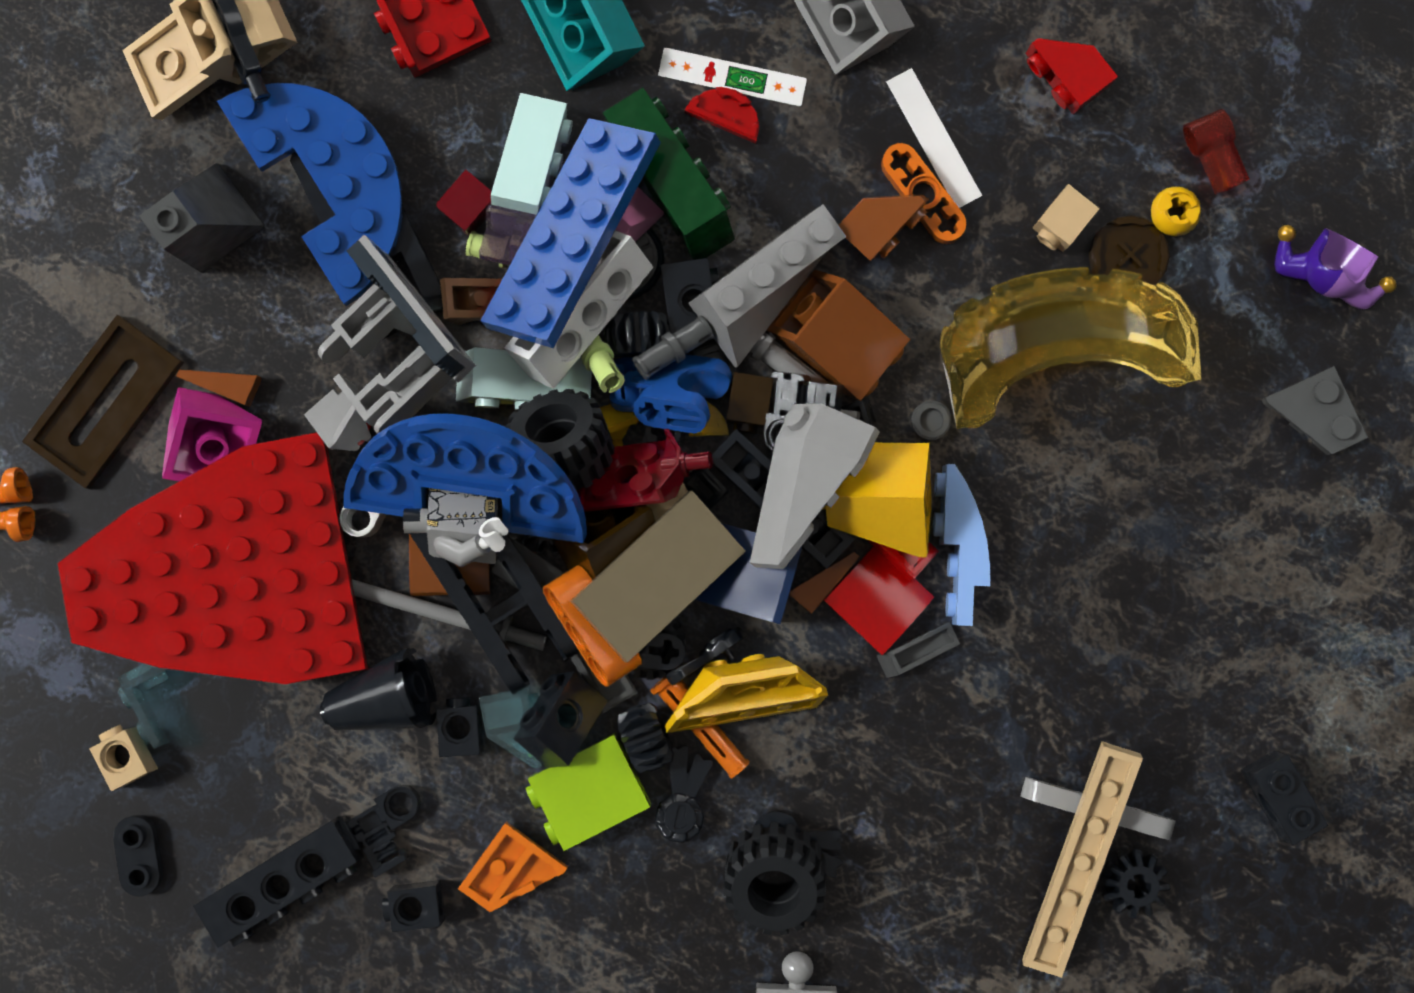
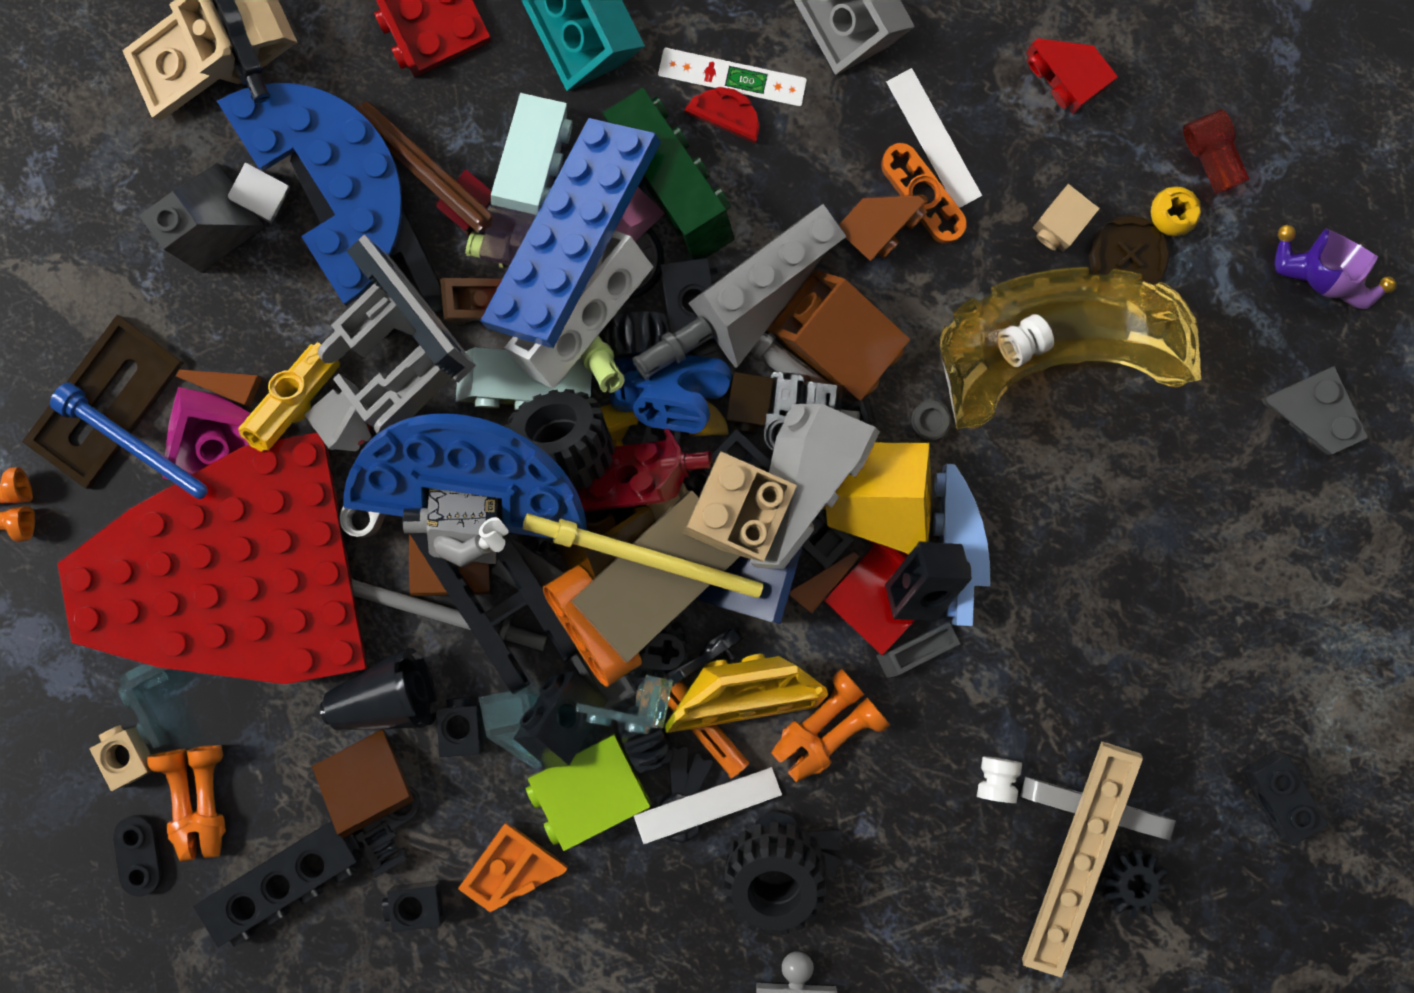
none -> blue piece [50,382,208,499]
none -> orange piece [147,745,226,862]
none -> white panel [228,162,290,224]
none -> yellow piece [238,342,340,452]
none -> reddish brown tile [312,729,414,838]
none -> reddish brown axle [355,101,494,233]
none -> light yellow bar [523,513,763,598]
none -> clear light blue bracket [575,675,673,734]
none -> white sticker [634,767,782,844]
none -> tan slope [683,451,797,562]
none -> orange piece [771,669,891,783]
none -> black brick [885,541,972,621]
none -> white wheel [977,756,1022,803]
none -> white wheel [997,314,1054,367]

